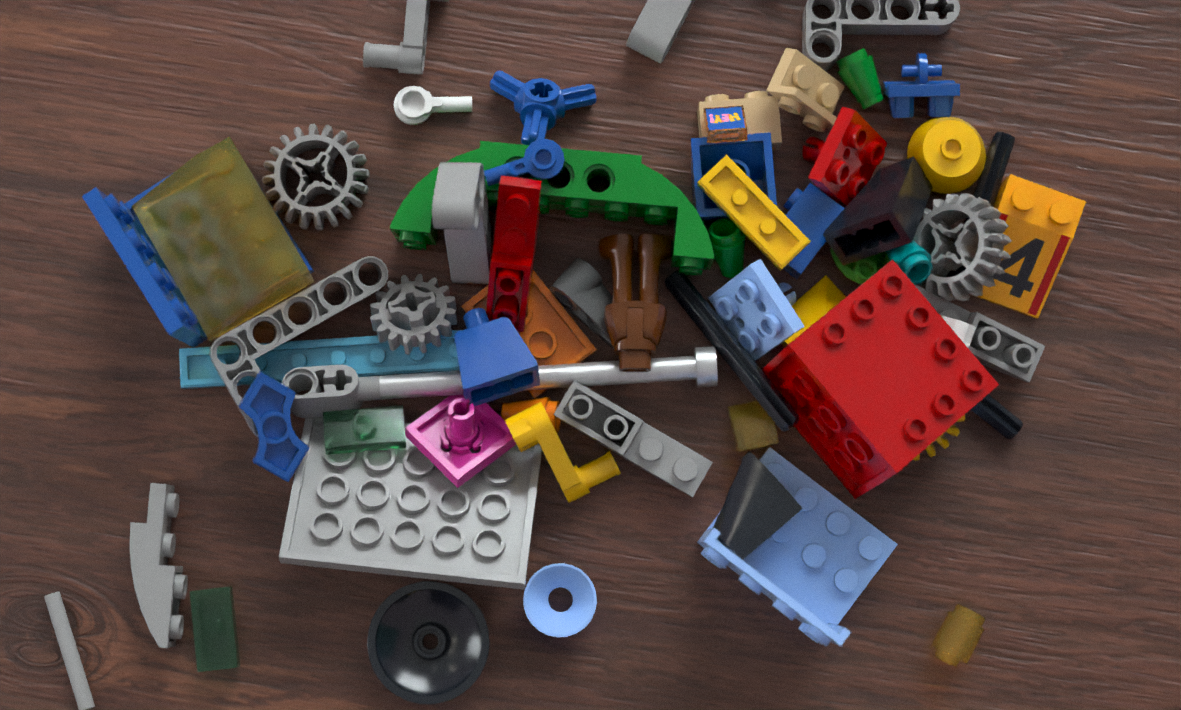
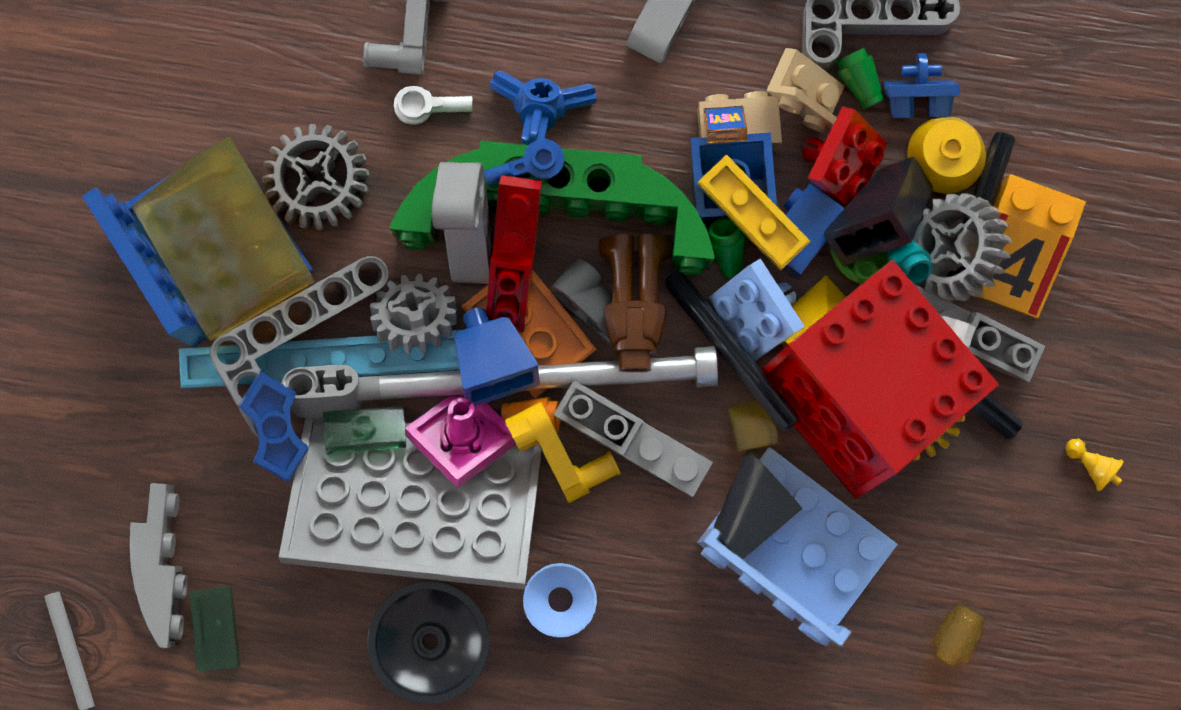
none -> yellow piece [1065,438,1123,491]

